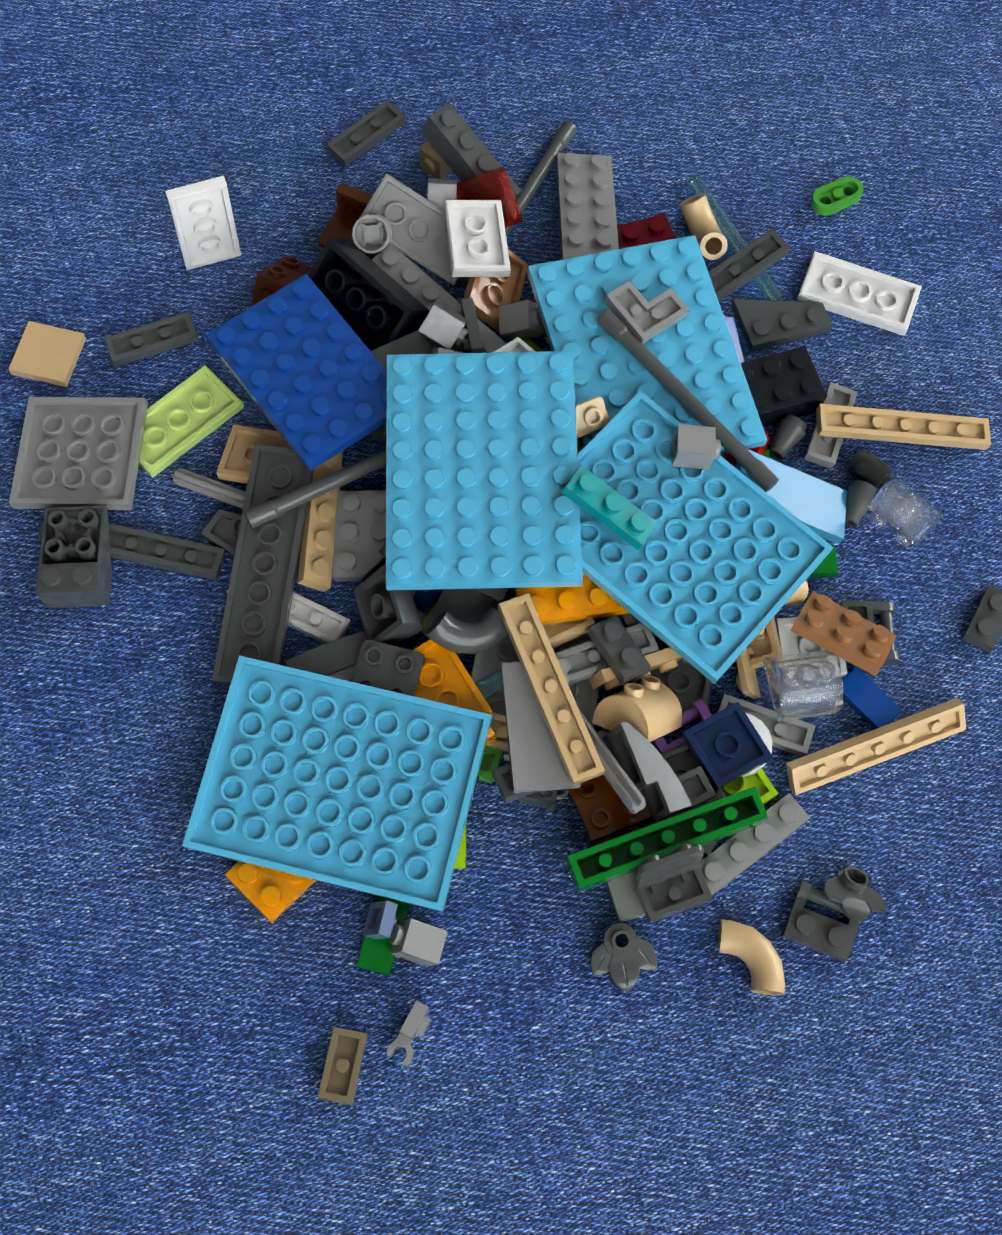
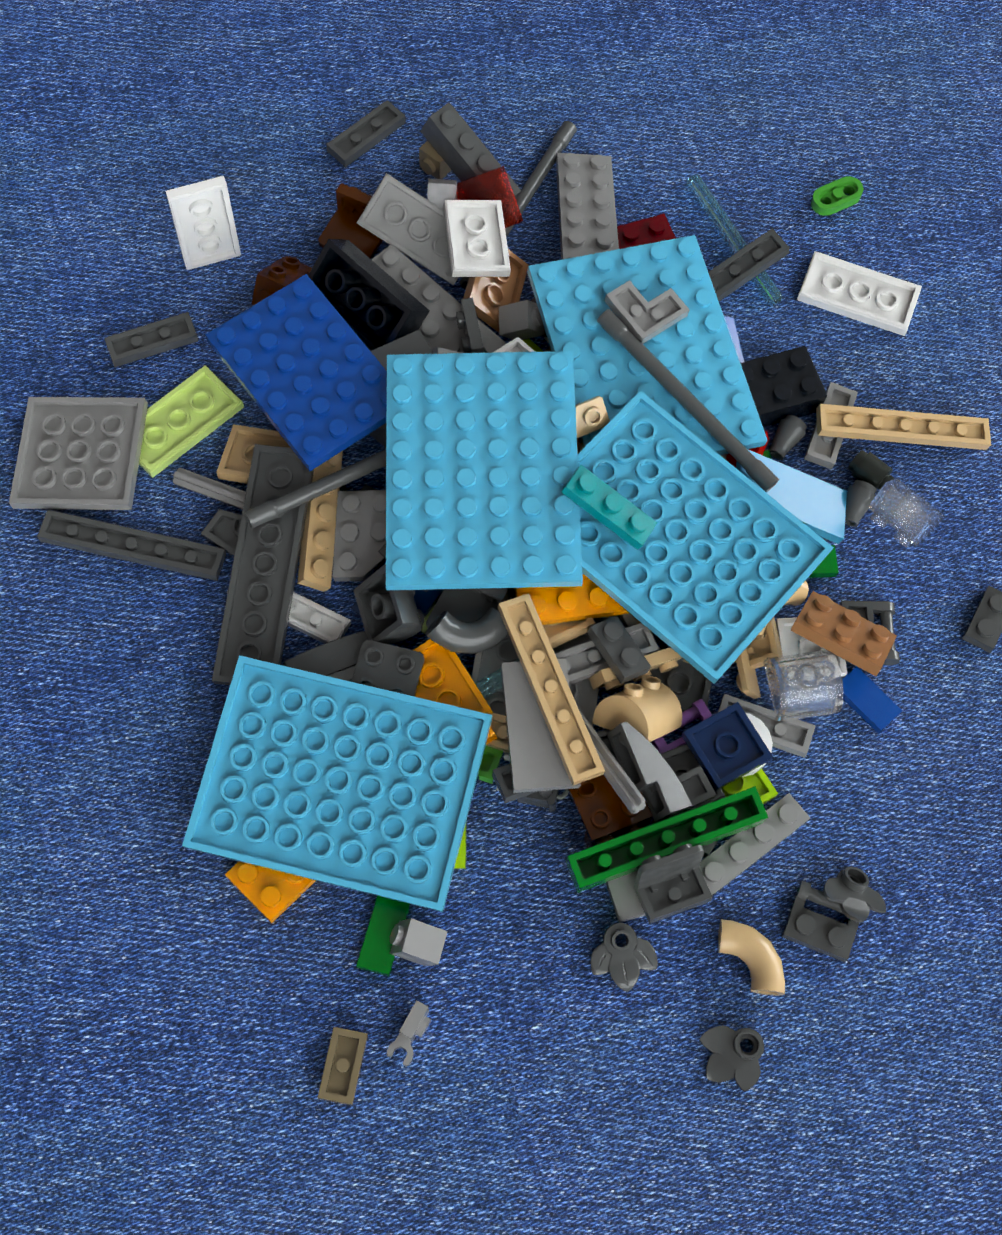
tan tile [8,321,86,387] -> none
dark grey slope [35,505,112,608] -> none
light grey wheel [352,214,393,254] -> none
sand blue plate [363,900,398,940] -> none
flat silver slope [419,298,468,350] -> none
light grey brick [672,424,721,470] -> none
tan cylinder [679,193,728,260] -> none
dark grey wing [732,299,833,351] -> none
tan plate [786,698,966,795] -> none
none -> dark grey plate [699,1025,764,1092]

